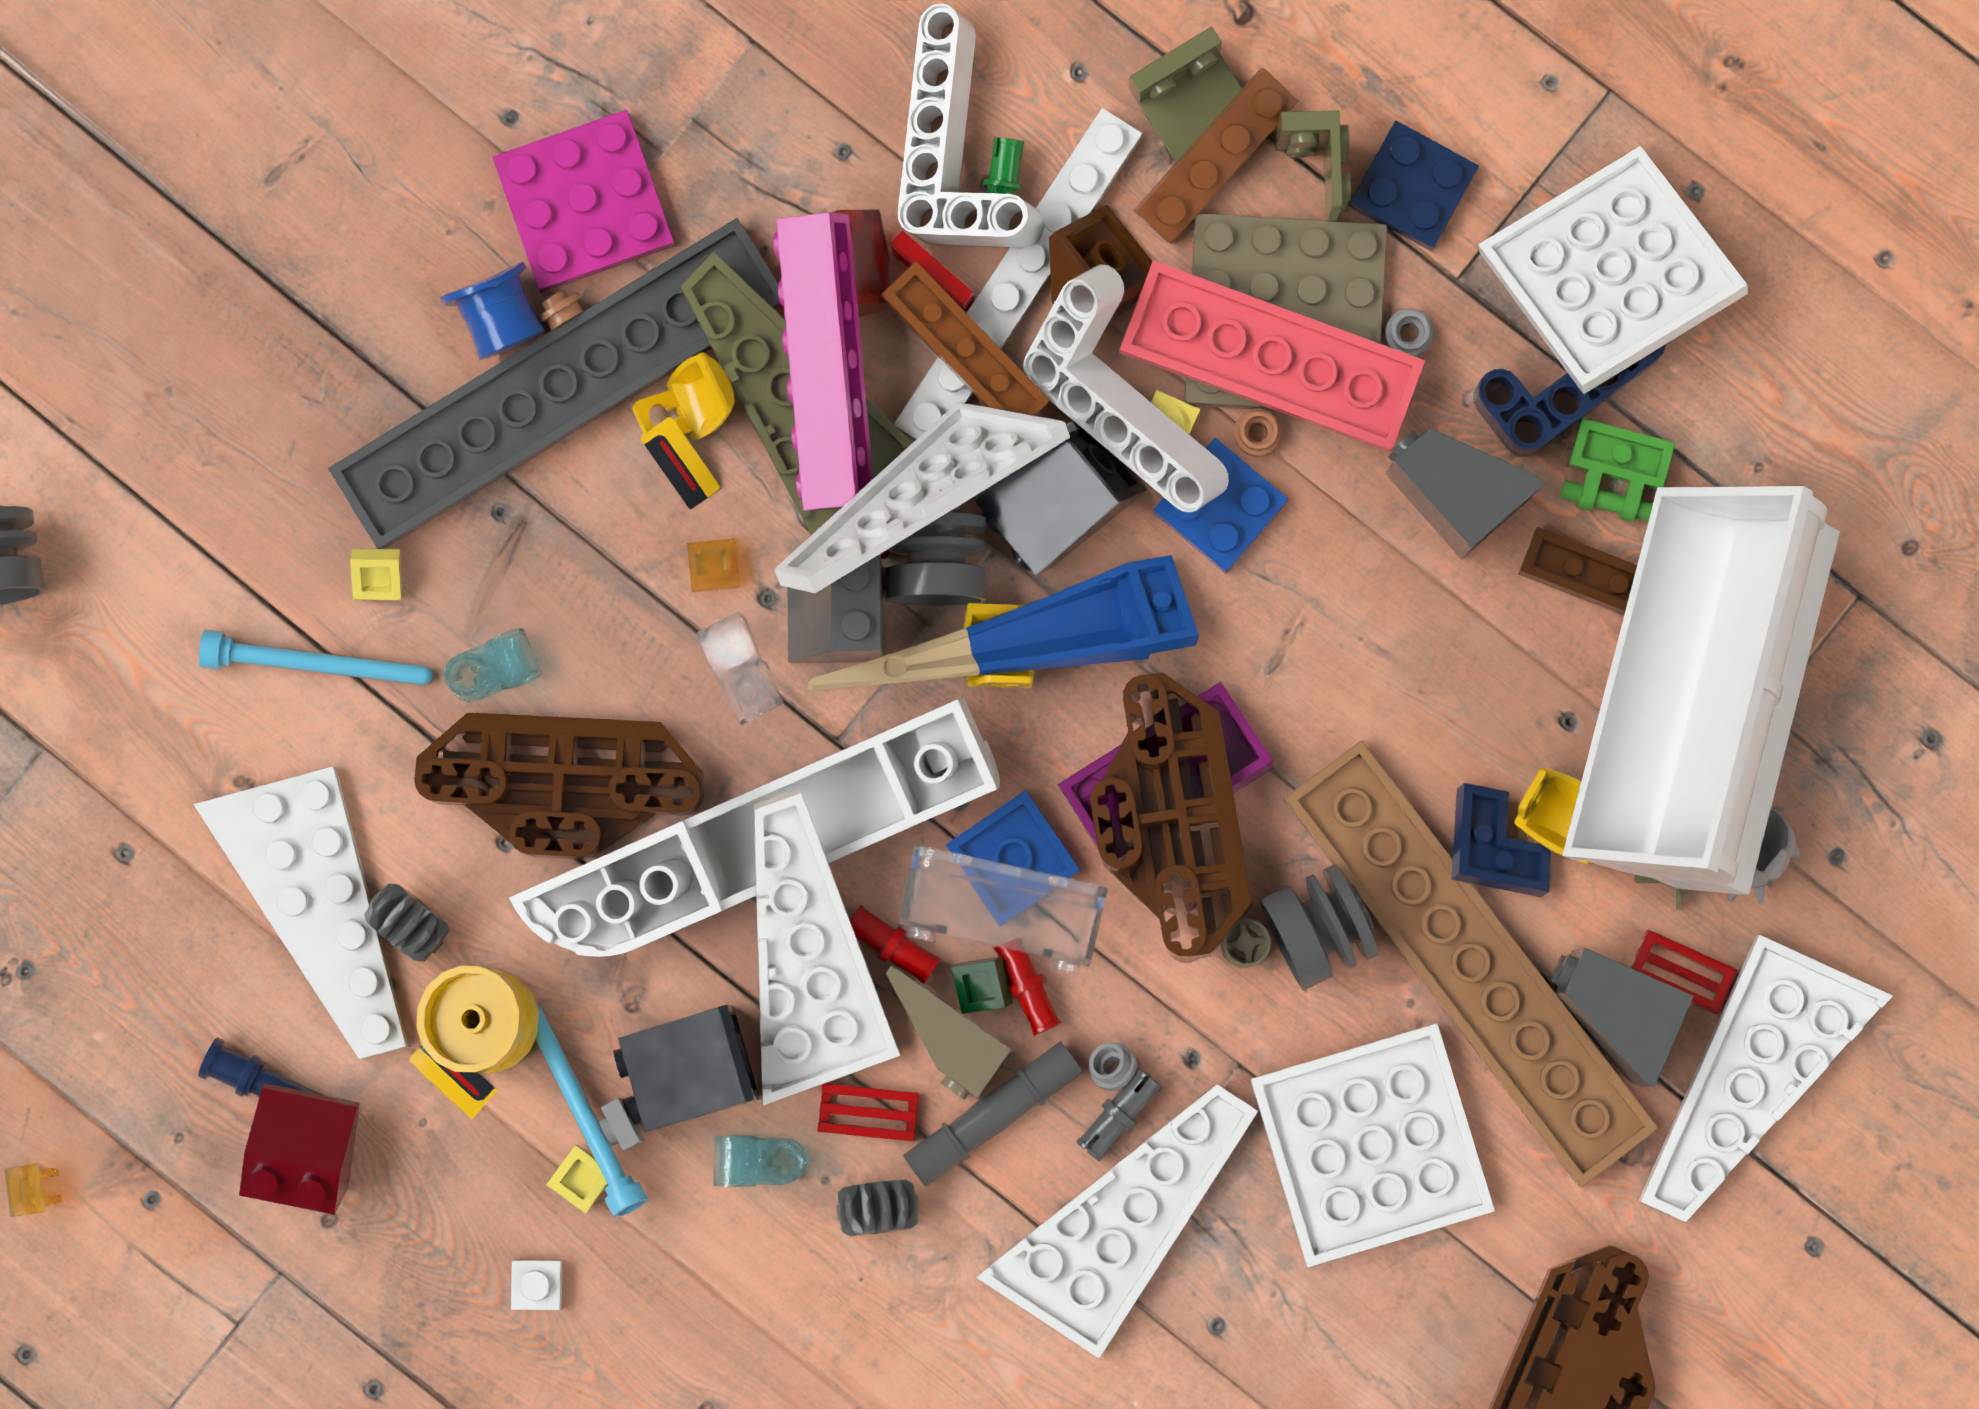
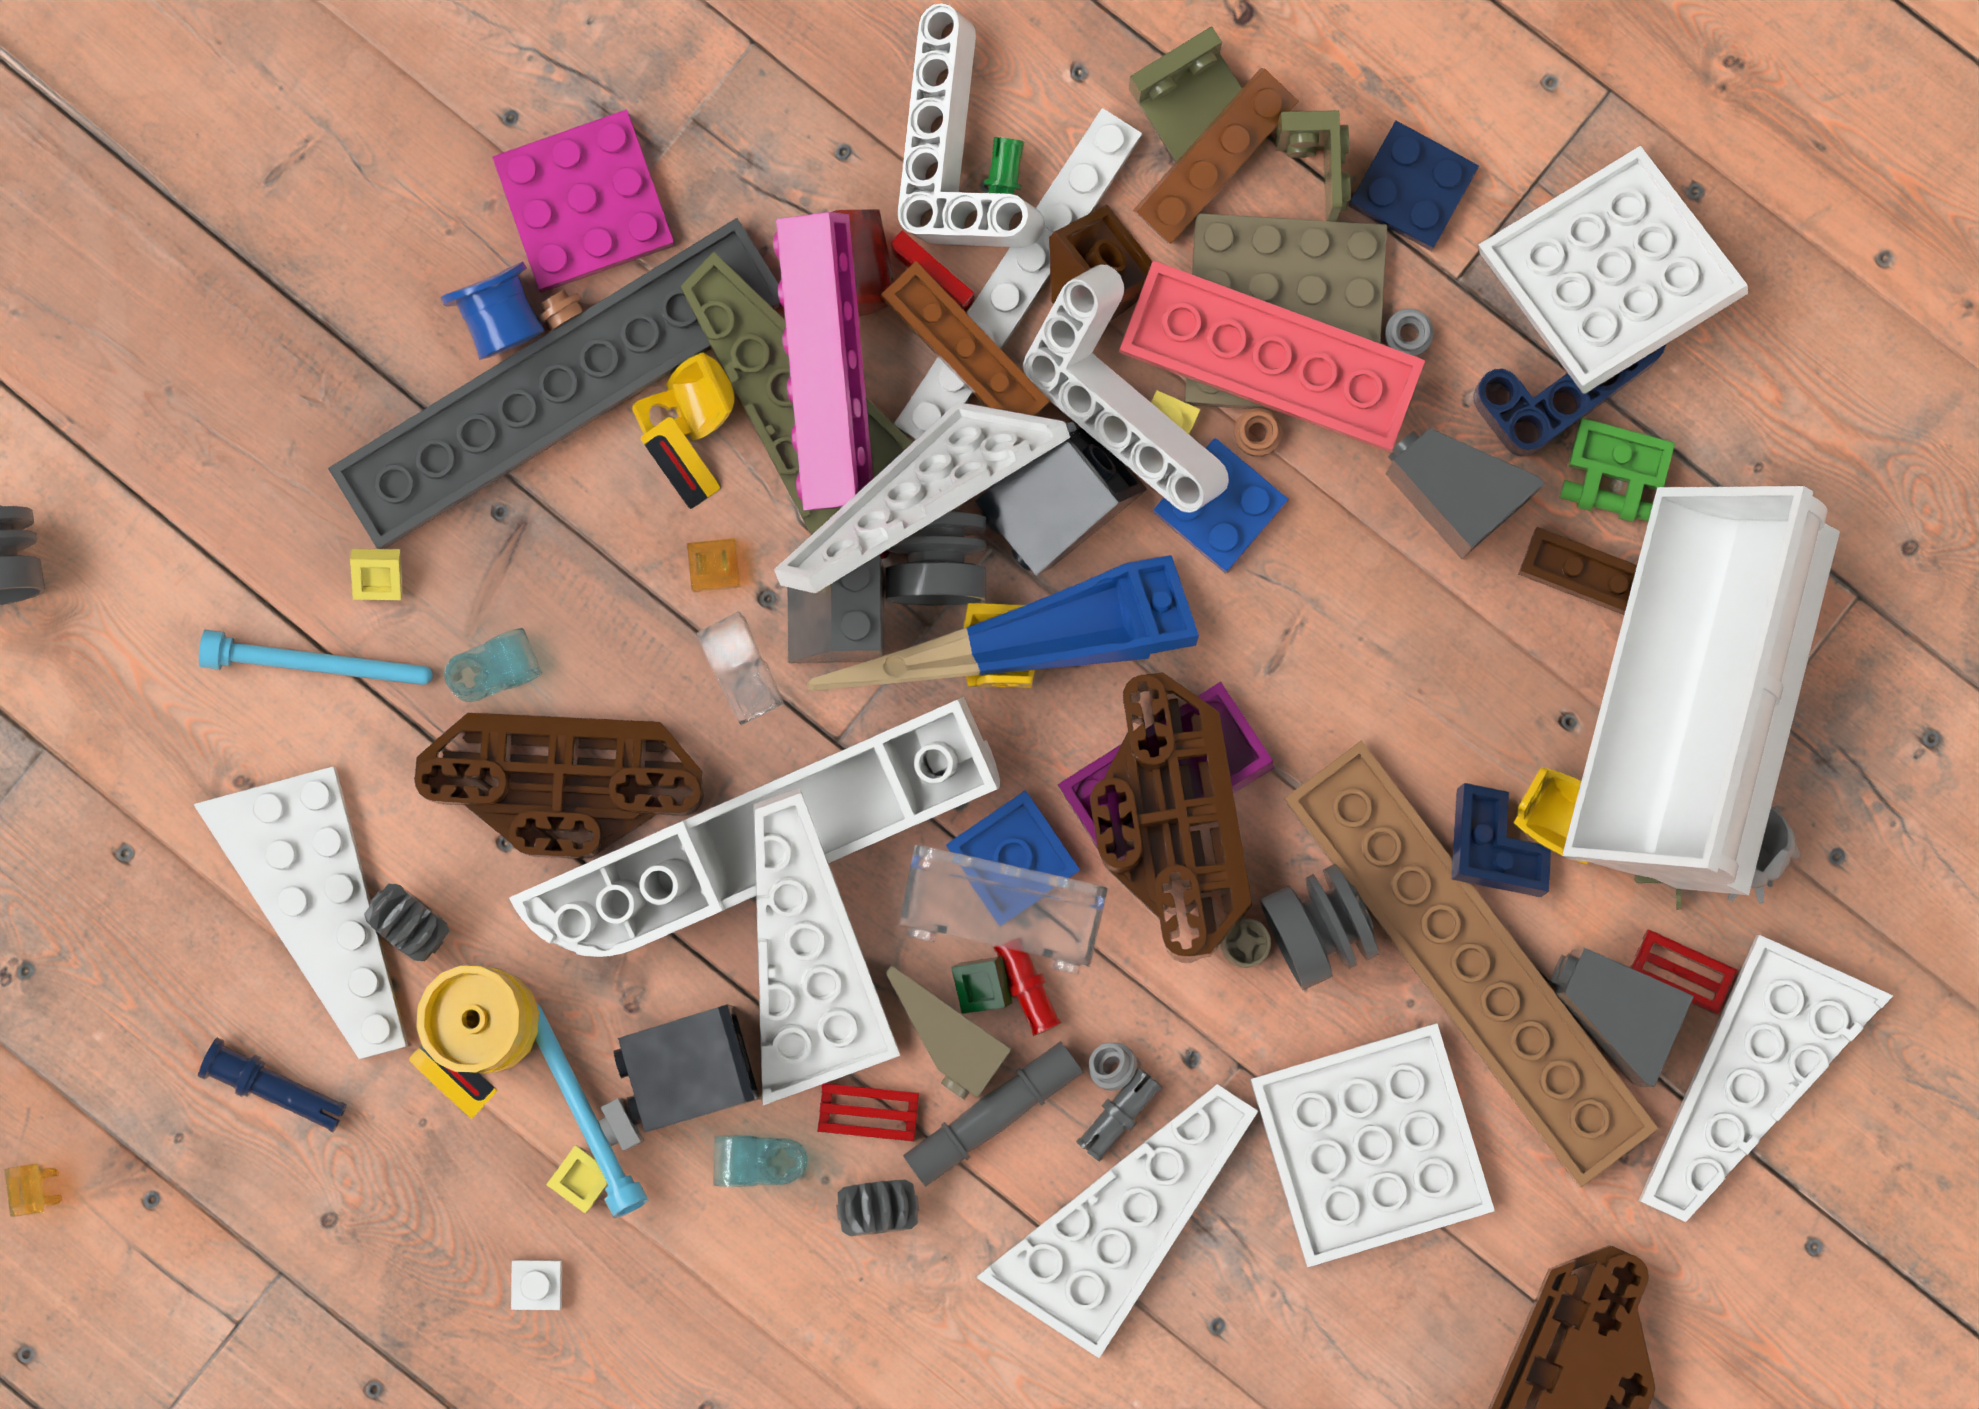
dark red slope [239,1083,360,1215] -> none
red pin [850,905,941,984] -> none

